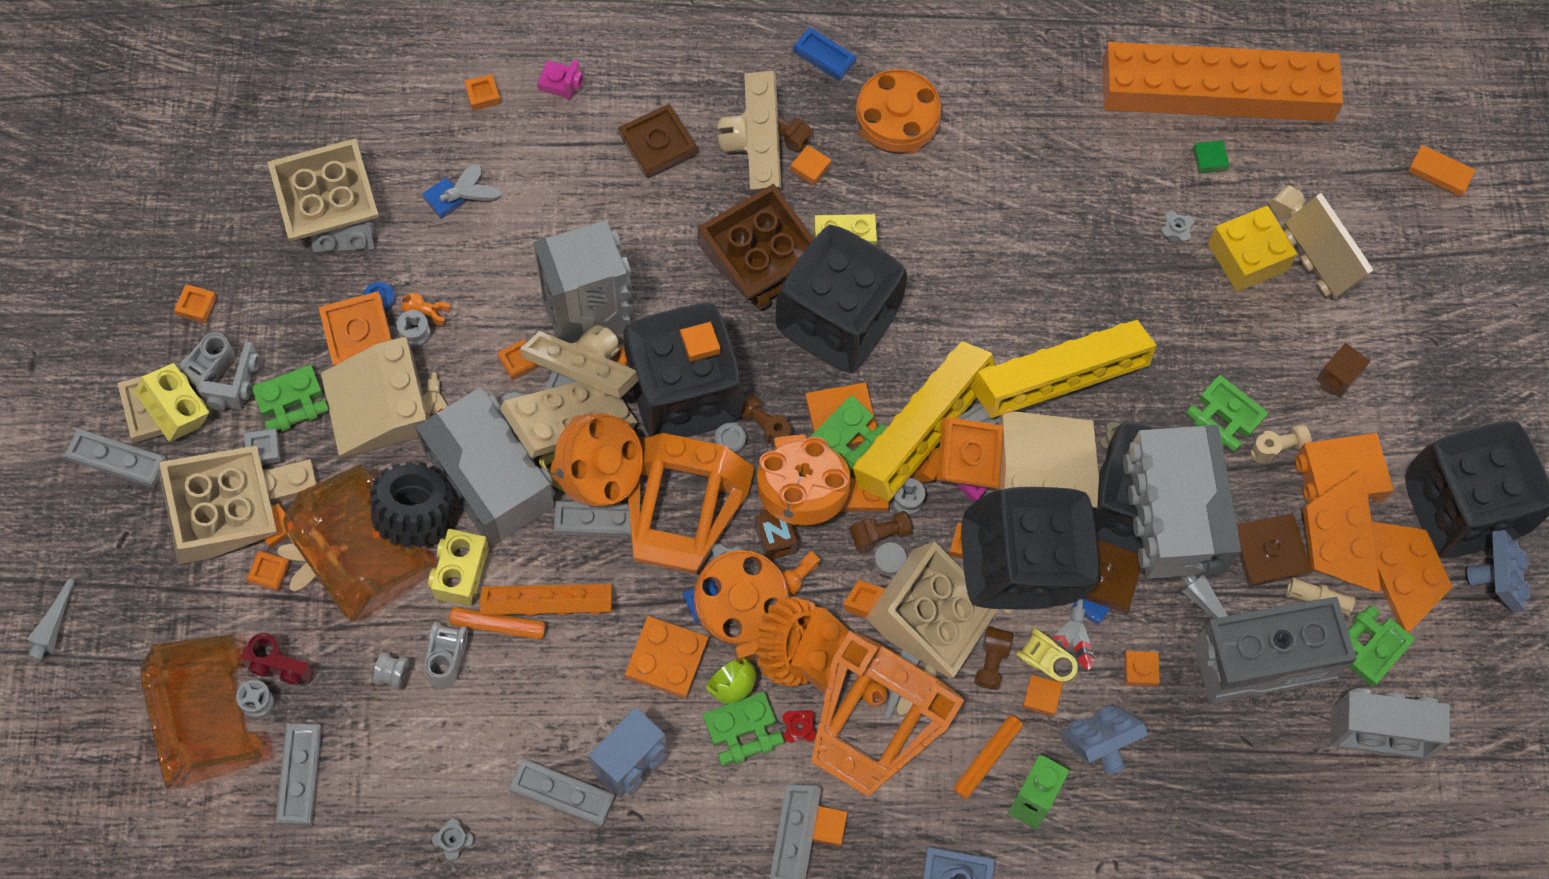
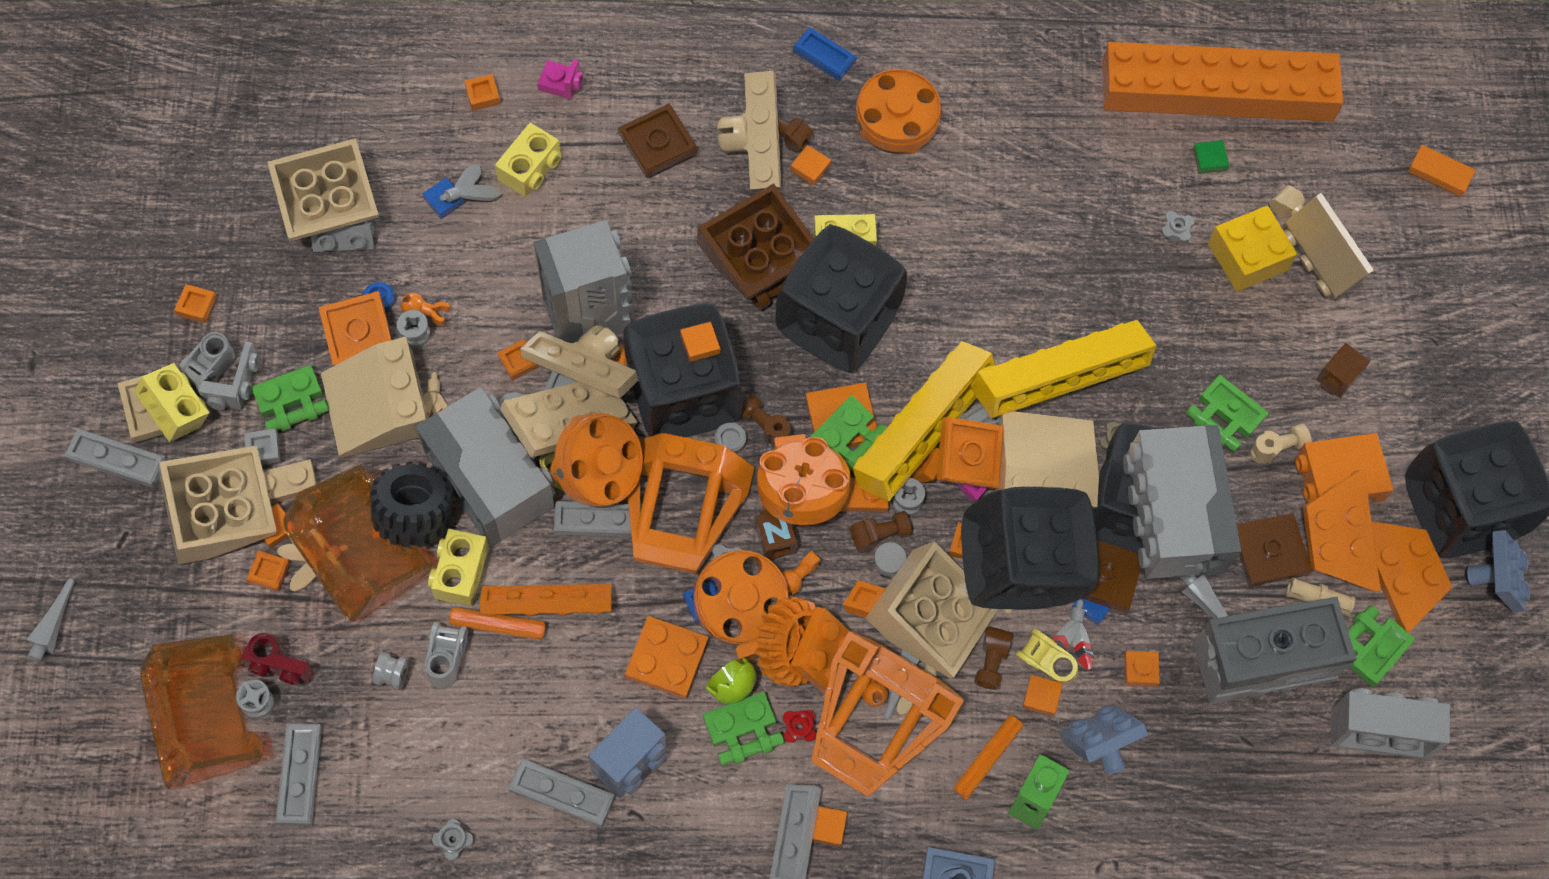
none -> light yellow brick [495,123,561,197]

